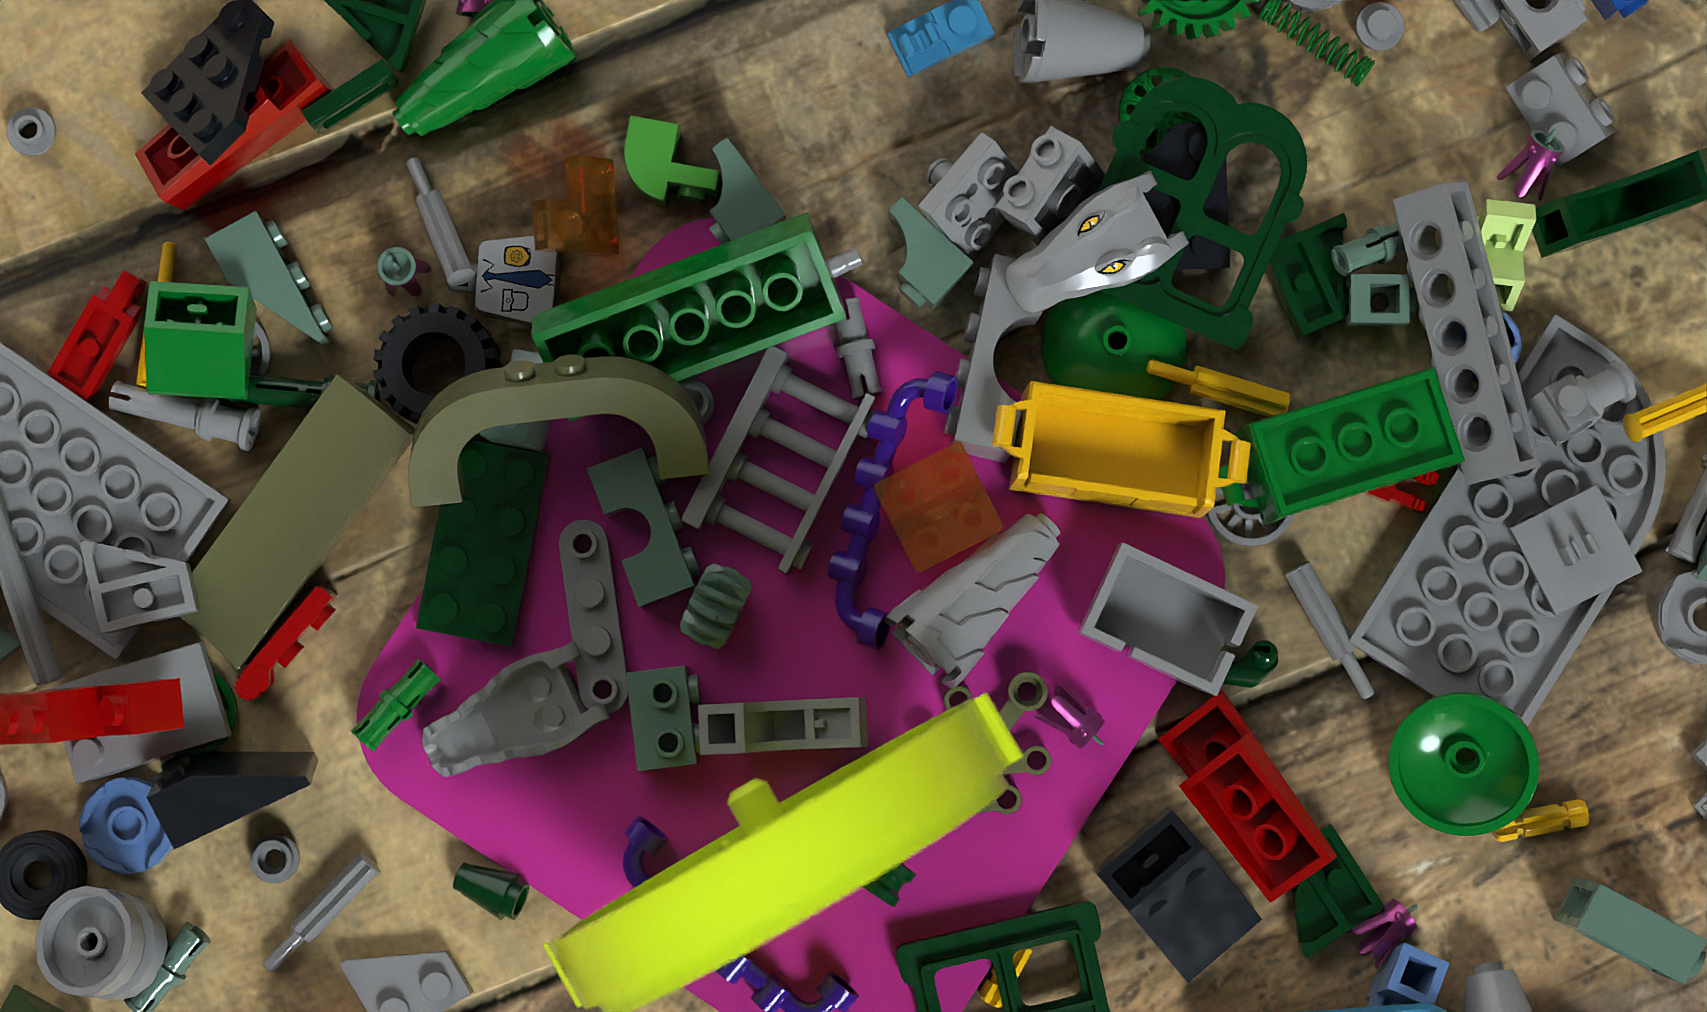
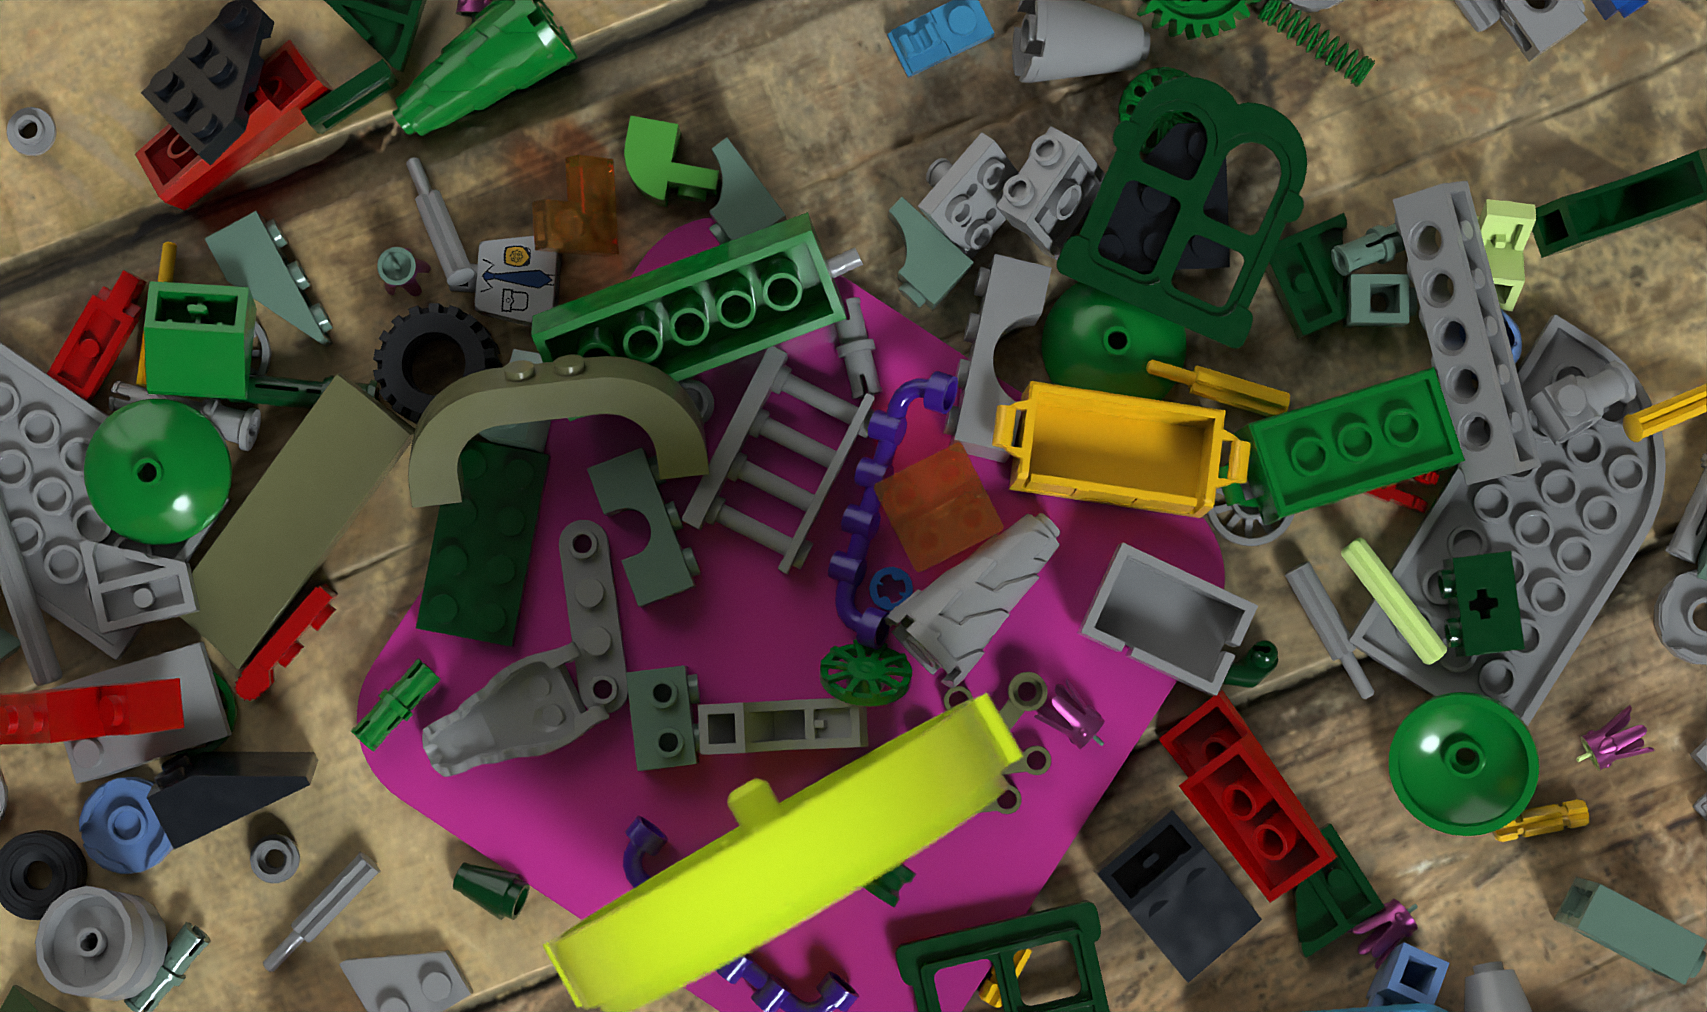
sand green gear [680,563,752,649] -> none
light grey animal [1005,171,1189,313] -> none
light grey plate [1355,2,1405,51] -> none
flat silver piece [1496,129,1565,201] -> none
light grey bracket [1505,52,1616,168] -> none
light grey piece [1509,484,1642,616] -> none
none -> green dish [84,399,232,545]
none -> green wheel [820,639,912,706]
none -> blue bush [869,567,913,611]
none -> yellowish green axle [1341,537,1447,665]
none -> dark green brick [1437,551,1525,657]
none -> flat silver piece [1576,705,1655,771]

